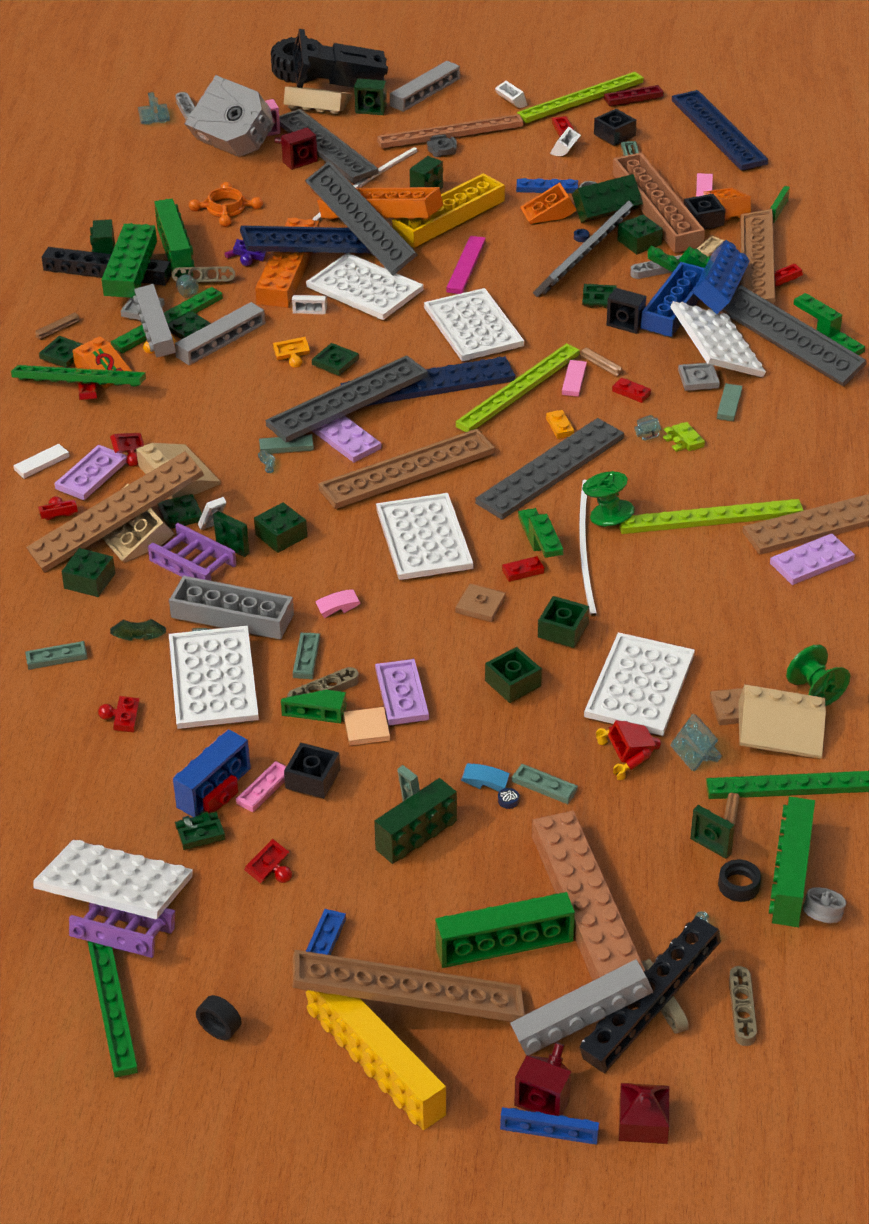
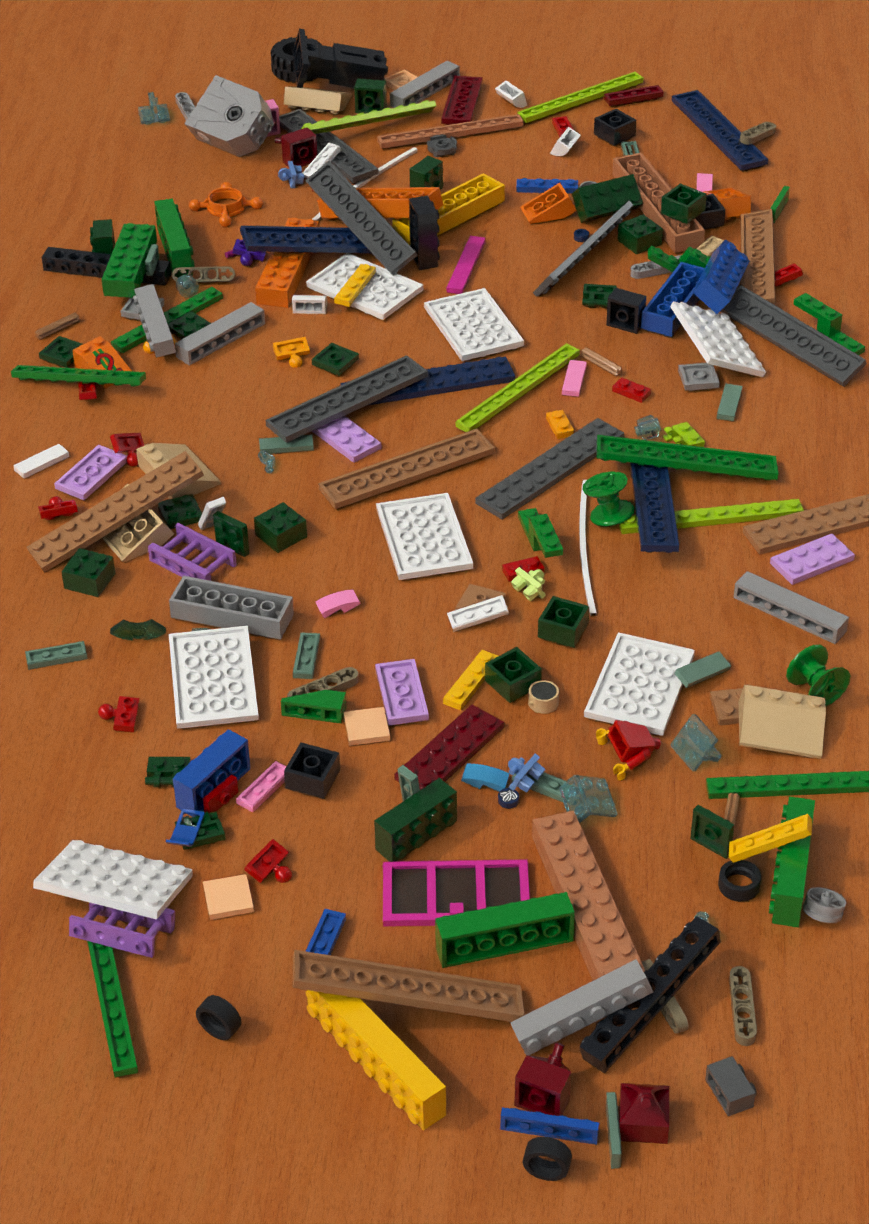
none -> sand green tile [145,244,159,276]
none -> dark green plate [145,757,191,787]
none -> blue piece [166,809,204,847]
none -> light nougat tile [203,874,254,920]
none -> medium blue hips [278,161,304,188]
none -> lime plate [301,100,436,134]
none -> white tile [302,143,341,179]
none -> yellow plate [334,264,376,307]
none -> door [382,859,530,927]
none -> light nougat tile [384,70,417,90]
none -> dark red plate [394,704,504,790]
none -> black brick [409,195,440,270]
none -> dark red plate [441,75,483,125]
none -> yellow plate [443,650,498,711]
none -> white tile [447,595,509,632]
none -> medium blue hips [508,753,545,793]
none -> yellowish green hips [511,567,546,602]
none -> black tyre [522,1137,572,1181]
none -> piece [528,680,559,714]
none -> clear light blue bracket [559,775,618,824]
none -> green plate [596,434,779,480]
none -> sand green tile [606,1092,622,1169]
none -> dark blue plate [630,463,679,553]
none -> dark green brick [661,183,706,224]
none -> sand green tile [674,651,731,688]
none -> dark grey brick [705,1056,757,1116]
none -> yellow plate [729,814,812,863]
none -> light grey brick [733,571,849,644]
none -> dark tan beam [739,122,777,145]

